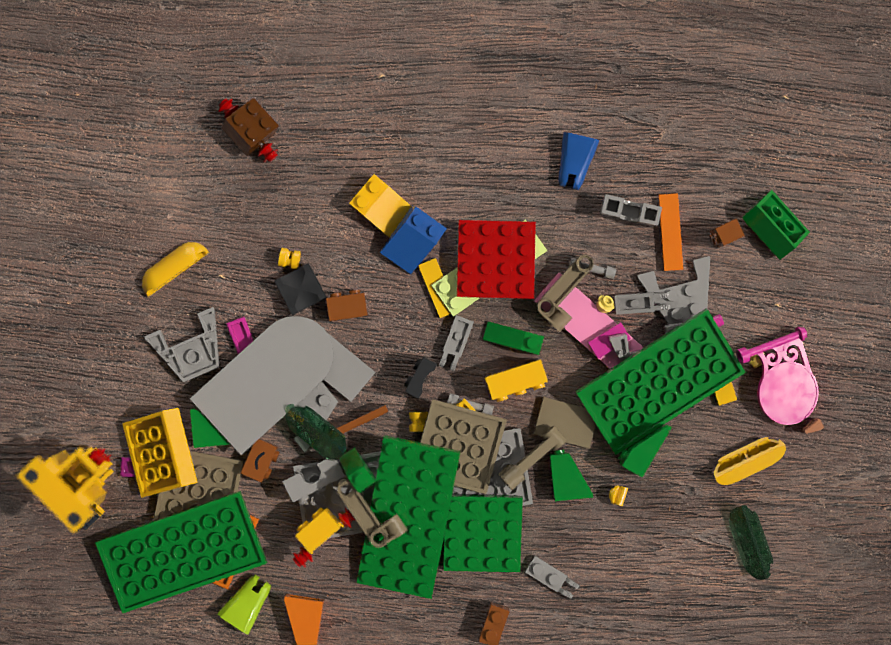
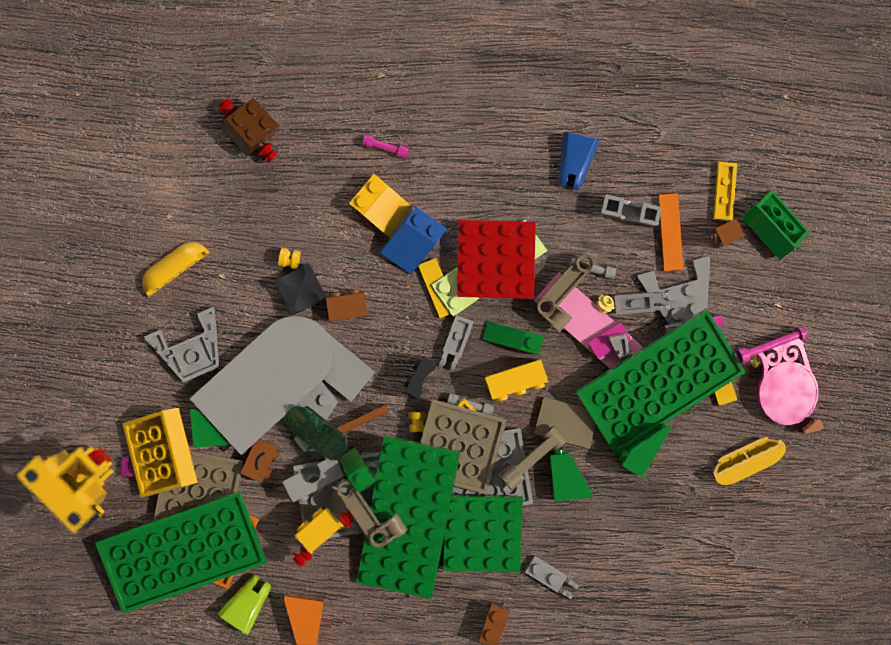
dark pink tile [226,317,254,354] -> none
yellow plate [609,485,628,507] -> none
clear green brick [729,505,773,580] -> none
none -> dark pink bar [362,135,409,159]
none -> yellow tile [713,162,737,221]

